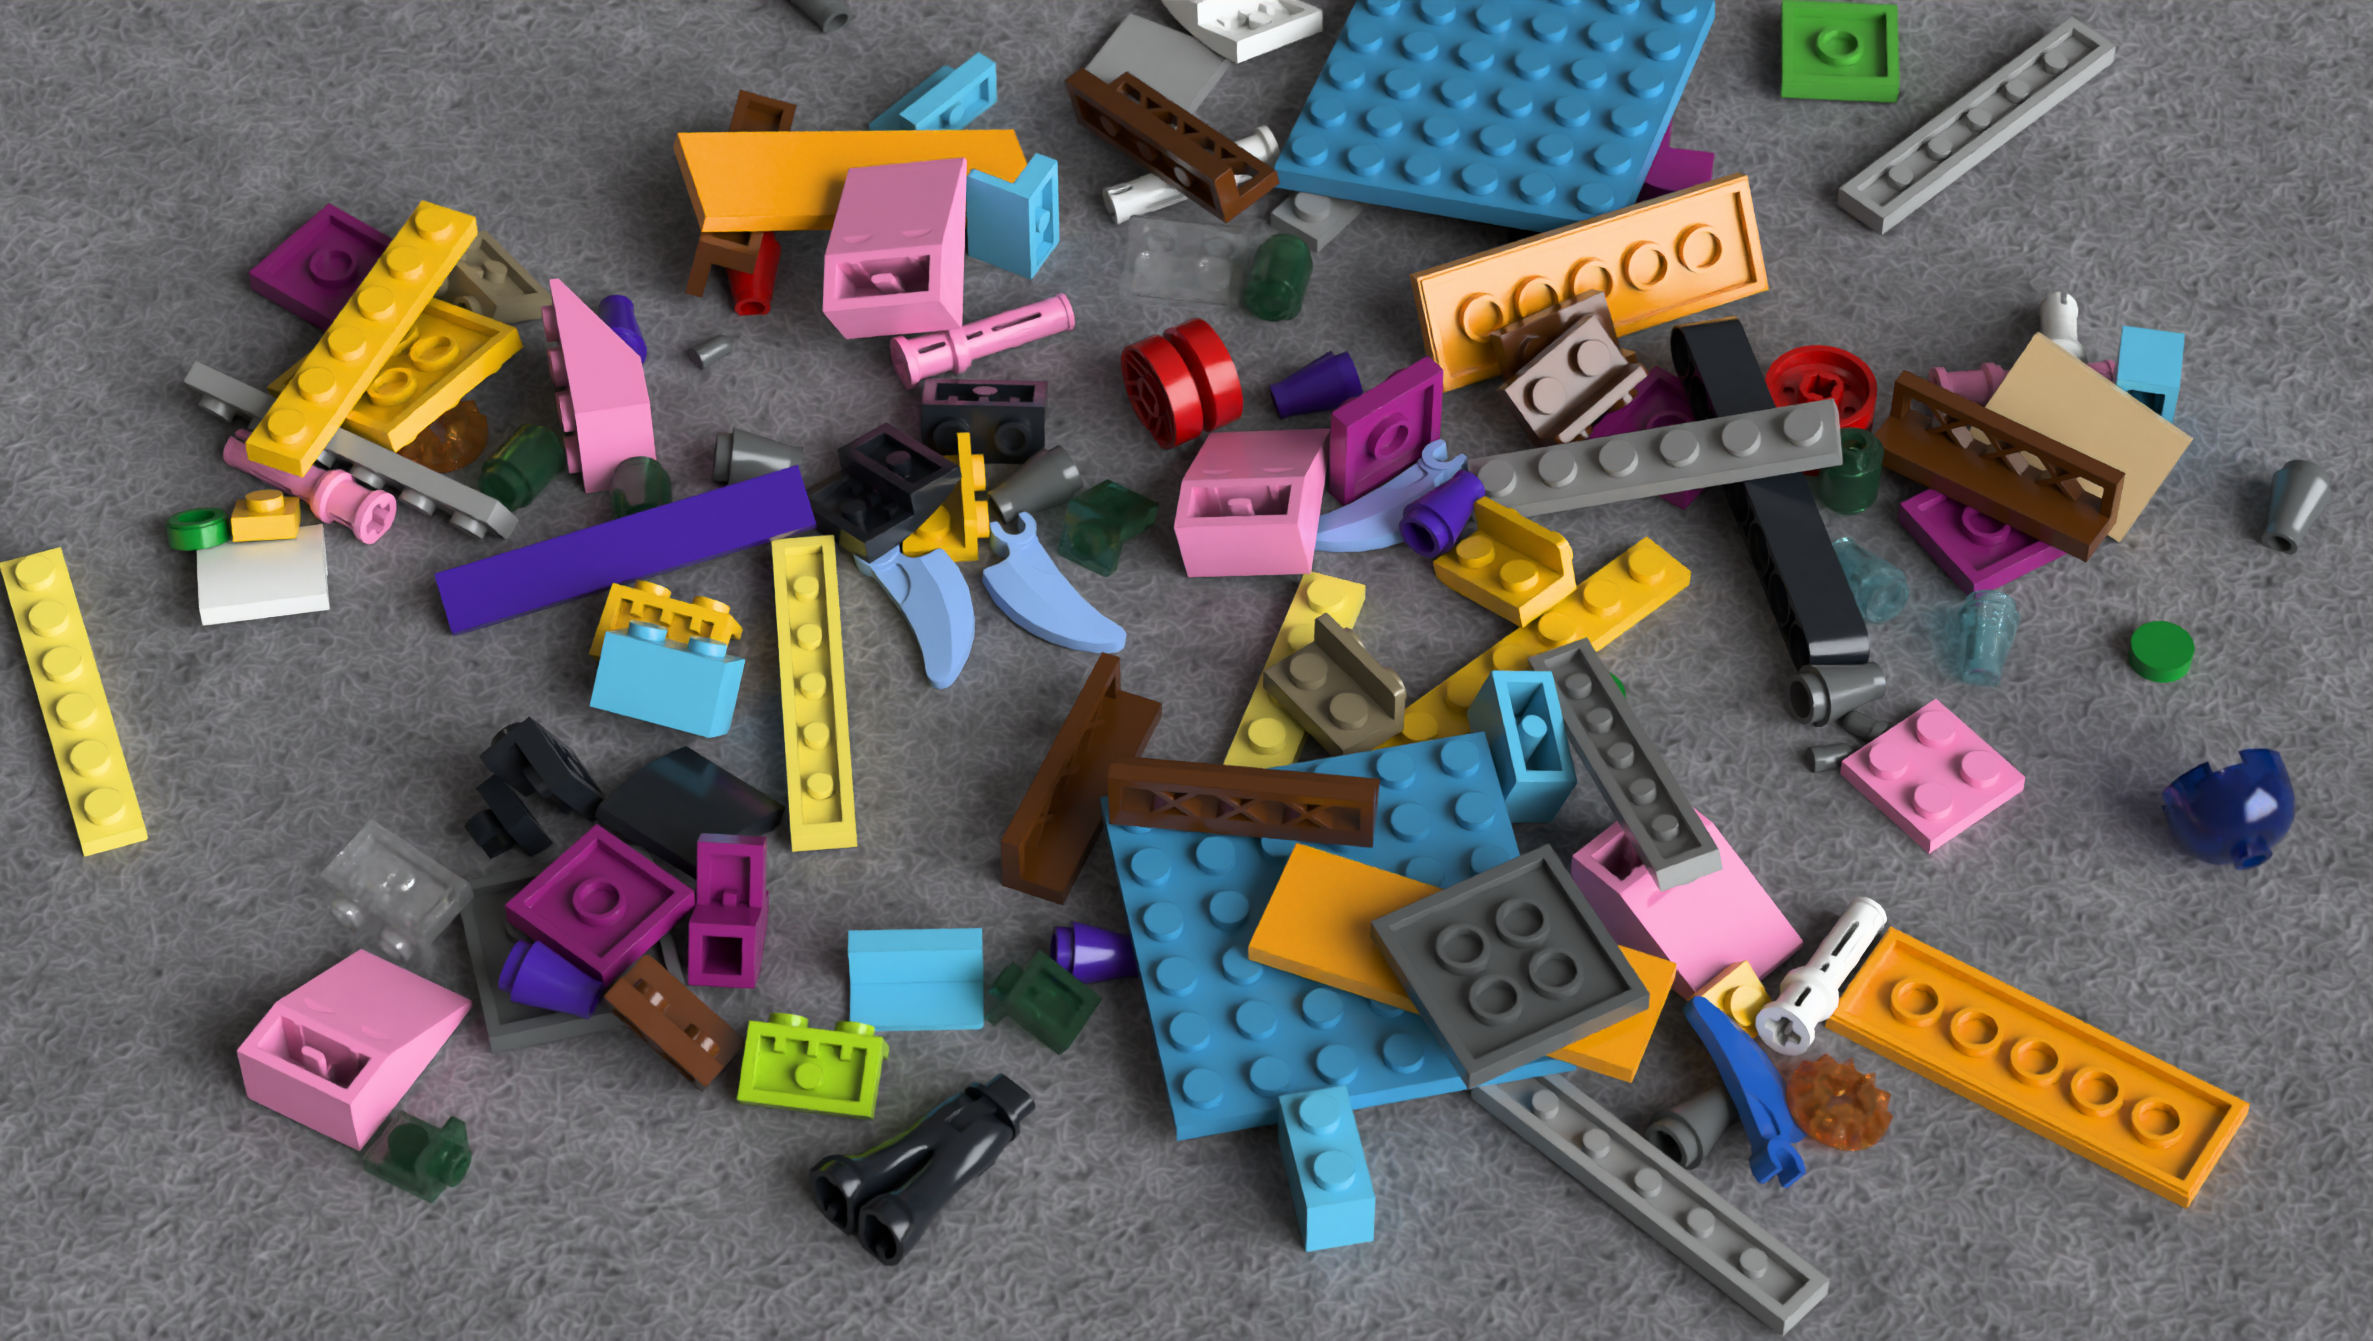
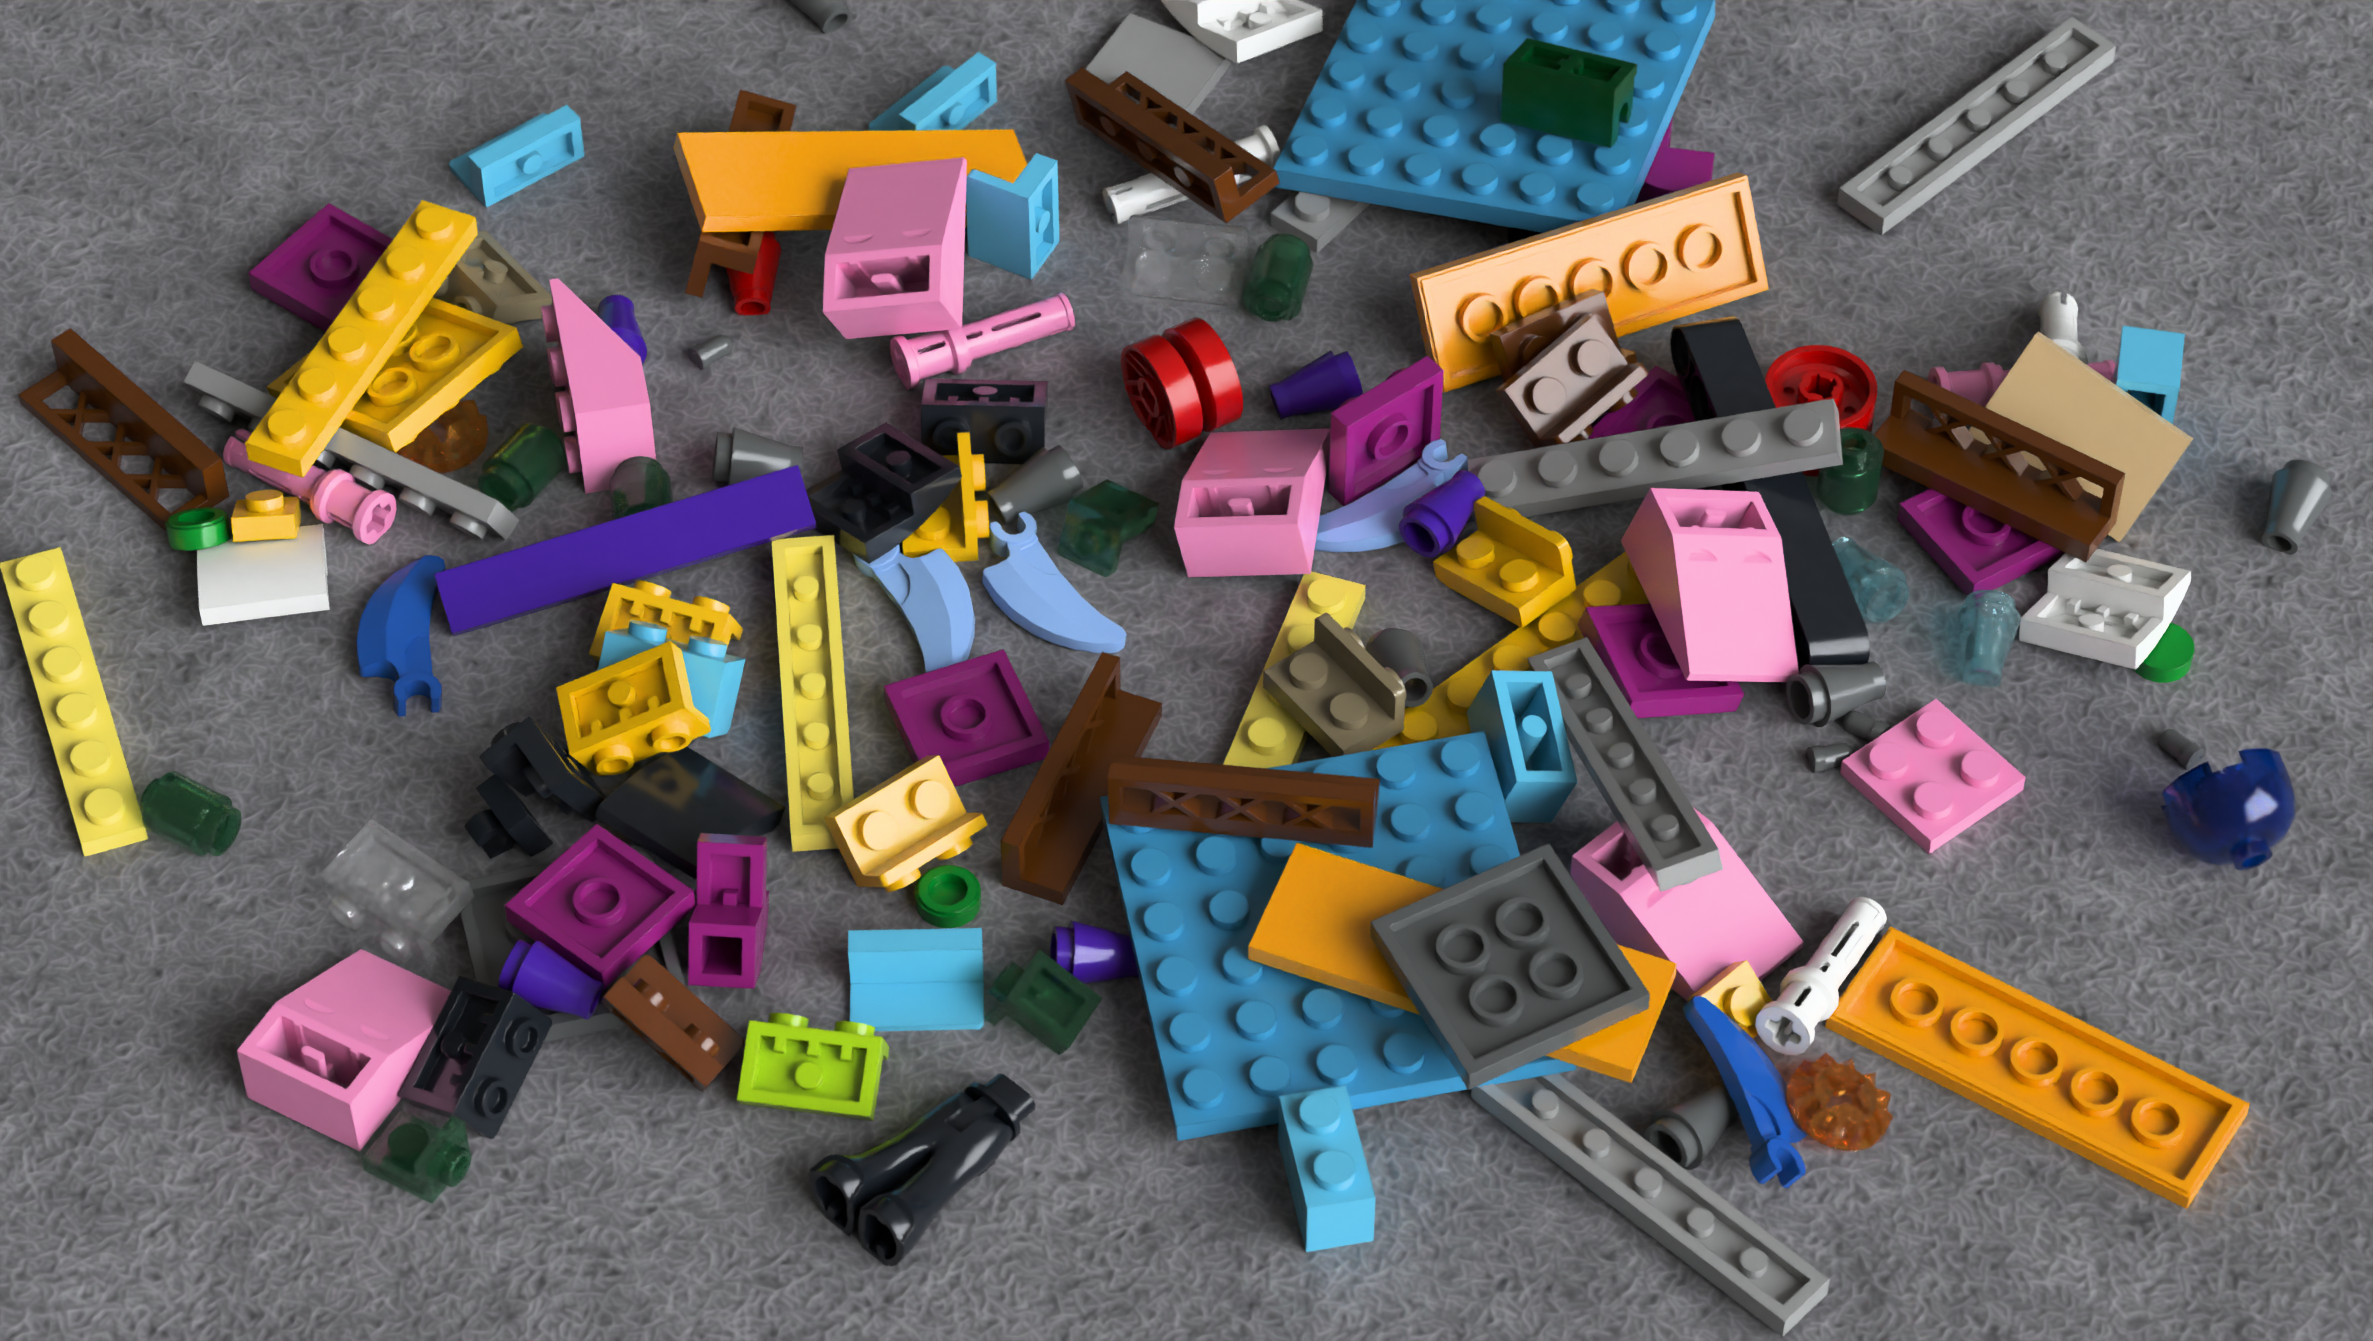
bright green plate [1780,0,1900,103] -> none
none -> reddish brown fence [18,328,229,531]
none -> clear green brick [140,771,242,856]
none -> blue piece [356,555,445,717]
none -> black bracket [398,976,552,1139]
none -> medium azure panel [449,105,585,208]
none -> yellow bracket [556,641,711,776]
none -> yellow bracket [824,755,988,892]
none -> magenta plate [884,649,1050,787]
none -> green tile [915,865,981,928]
none -> dark grey cone [1365,628,1433,707]
none -> dark green hinge [1501,38,1637,148]
none -> magenta plate [1577,604,1744,718]
none -> bright pink slope [1621,488,1799,682]
none -> white slope [2019,549,2191,670]
none -> dark grey piece [2159,729,2205,770]

